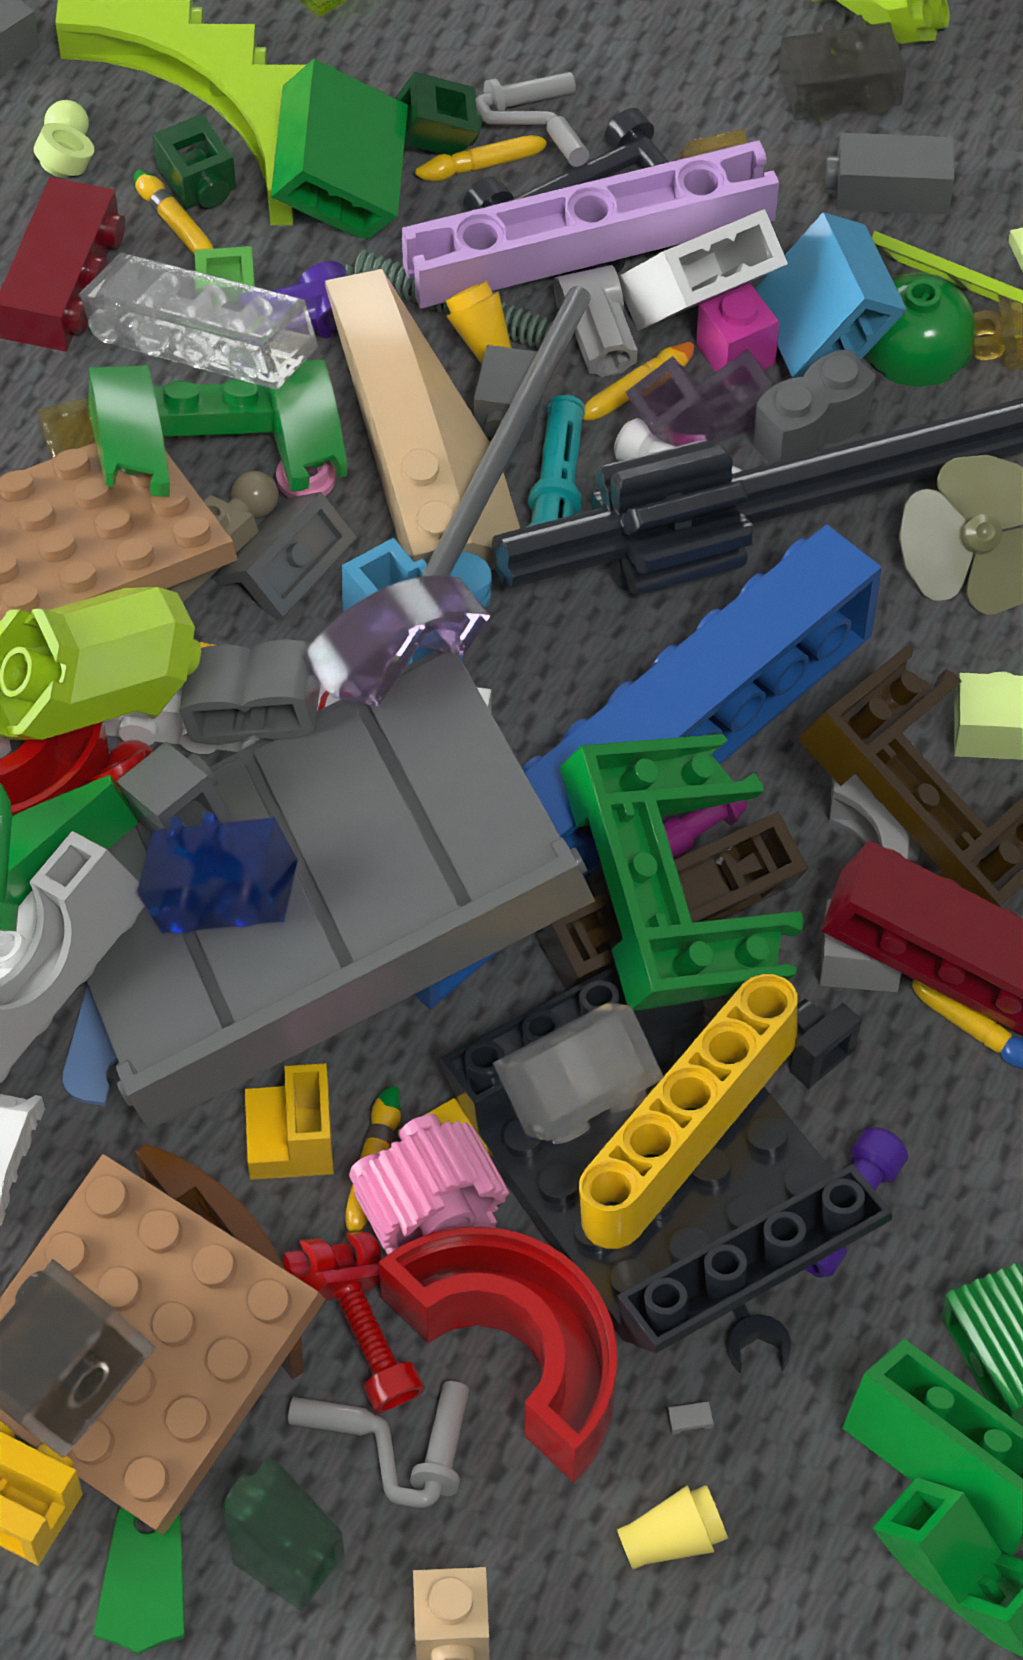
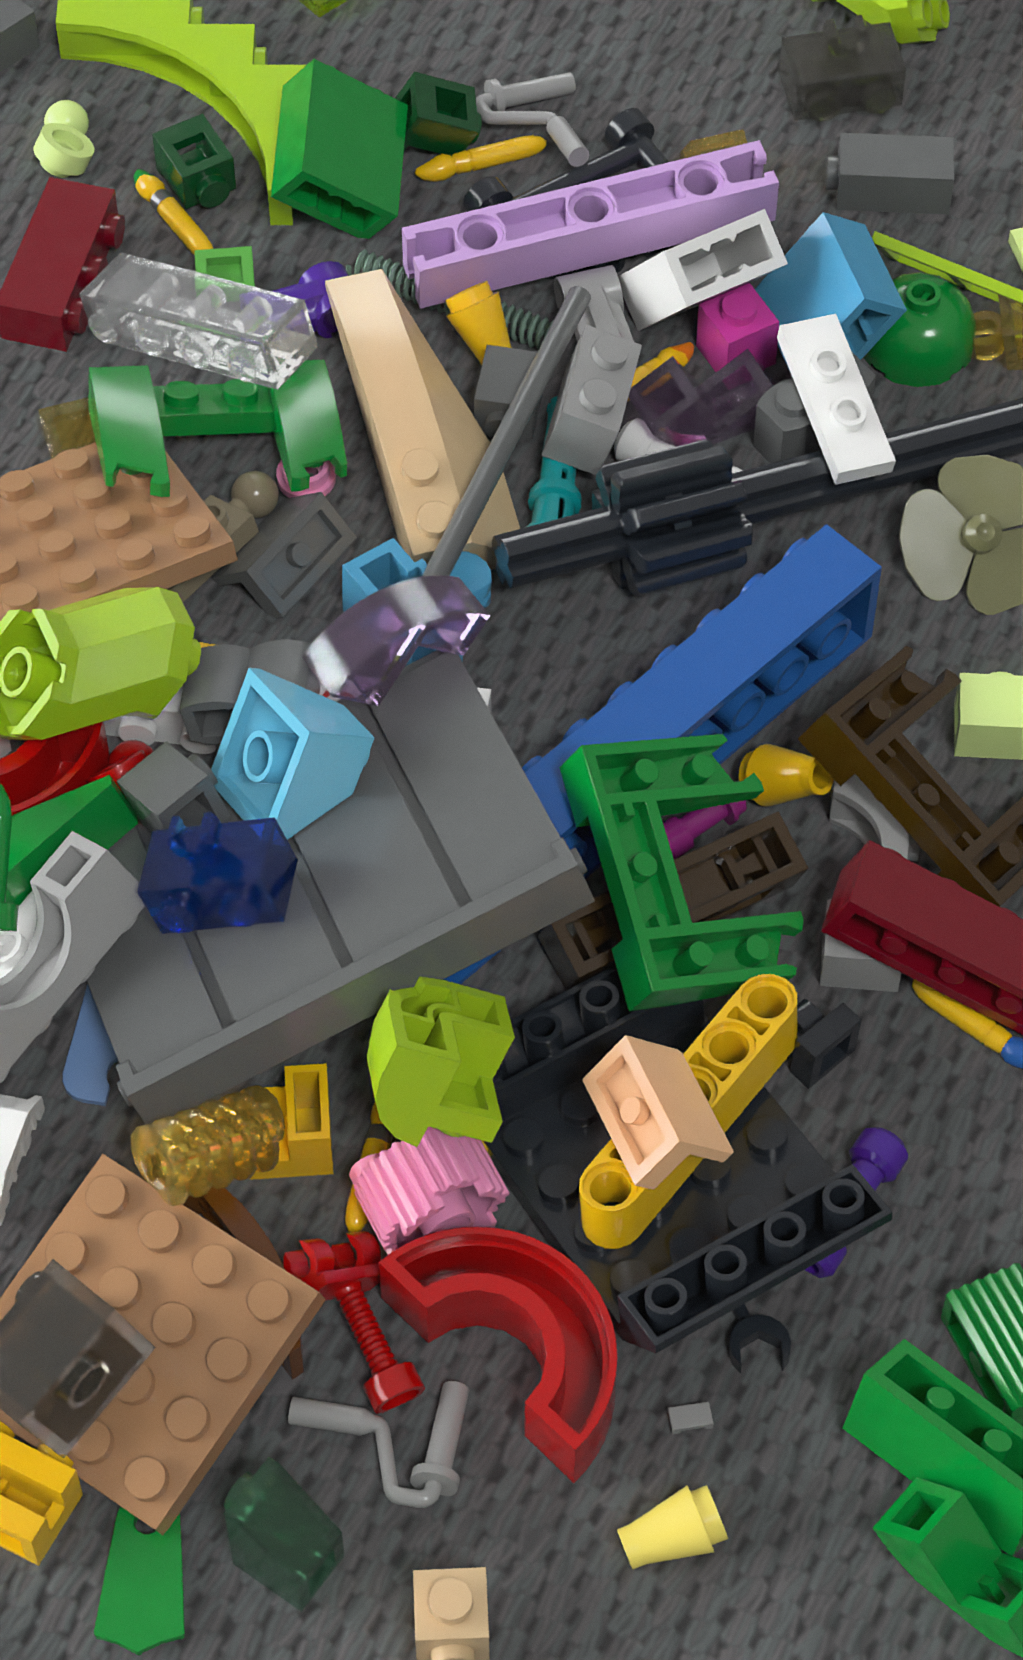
clear brick [493,1002,663,1144] -> none
none -> clear yellow piece [131,1085,285,1206]
none -> medium azure slope [211,668,375,847]
none -> lime brick [367,976,515,1147]
none -> light grey brick [542,325,642,475]
none -> light nougat panel [582,1035,734,1190]
none -> yellow cone [739,744,834,807]
none -> white plate [777,314,896,485]

